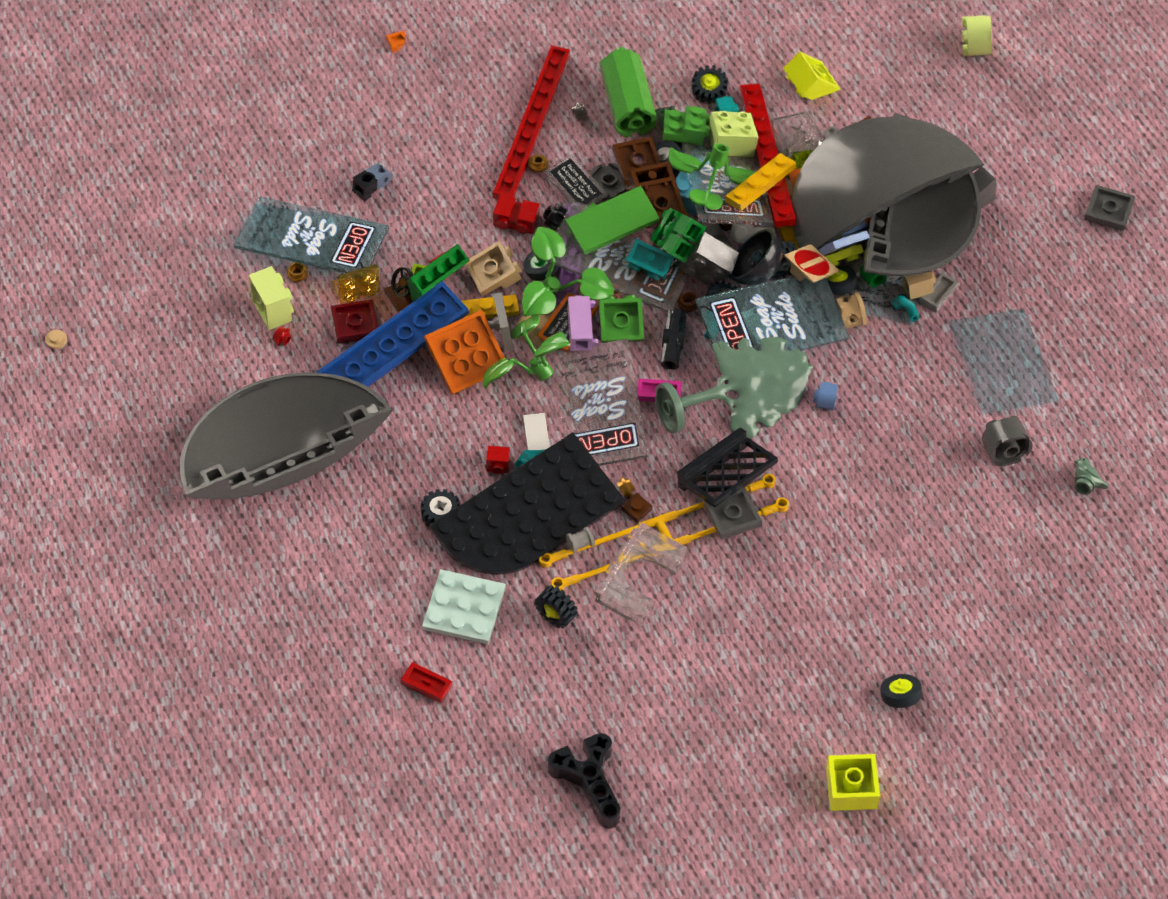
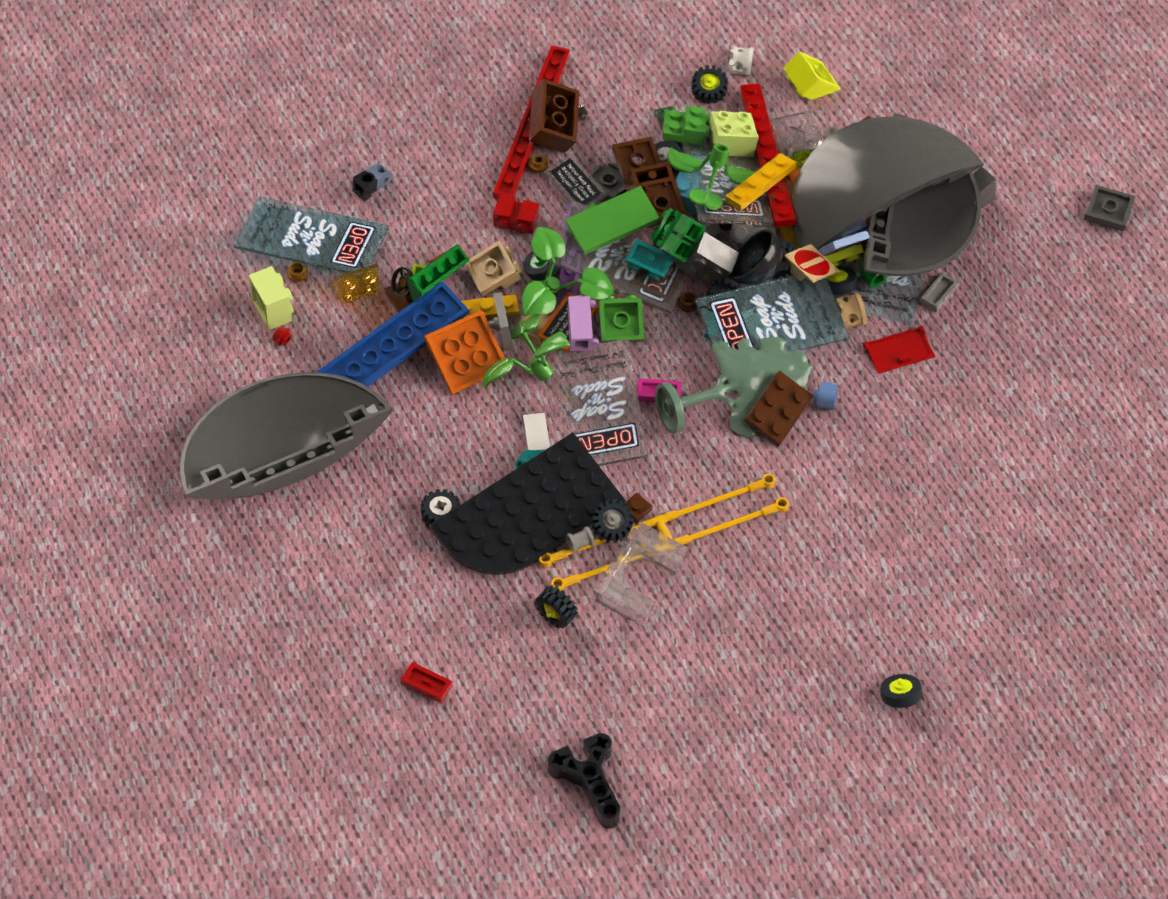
tan plate [45,330,67,349] -> none
dark red plate [331,299,378,344] -> none
orange tile [386,30,405,53] -> none
light aqua plate [422,569,506,644] -> none
red plate [486,446,510,474] -> none
black gear [543,203,569,231] -> none
bright green brick [600,47,656,137] -> none
pearl gold plate [616,477,636,498] -> none
black piece [661,308,686,370] -> none
black fence [677,427,778,508] -> none
dark grey plate [703,487,762,540] -> none
teal plate [714,96,739,112] -> none
neon yellow brick [826,754,880,811] -> none
teal arm [892,295,920,322] -> none
tan brick [902,271,936,300] -> none
clear light blue piece [951,309,1058,414] -> none
yellowish green brick [962,15,992,56] -> none
dark grey brick [982,416,1033,467] -> none
sand green animal [1074,458,1109,495] -> none
none -> reddish brown brick [529,79,579,153]
none -> black wheel [592,500,634,544]
none -> white piece [728,46,754,76]
none -> reddish brown plate [743,370,814,446]
none -> red door [862,325,935,374]

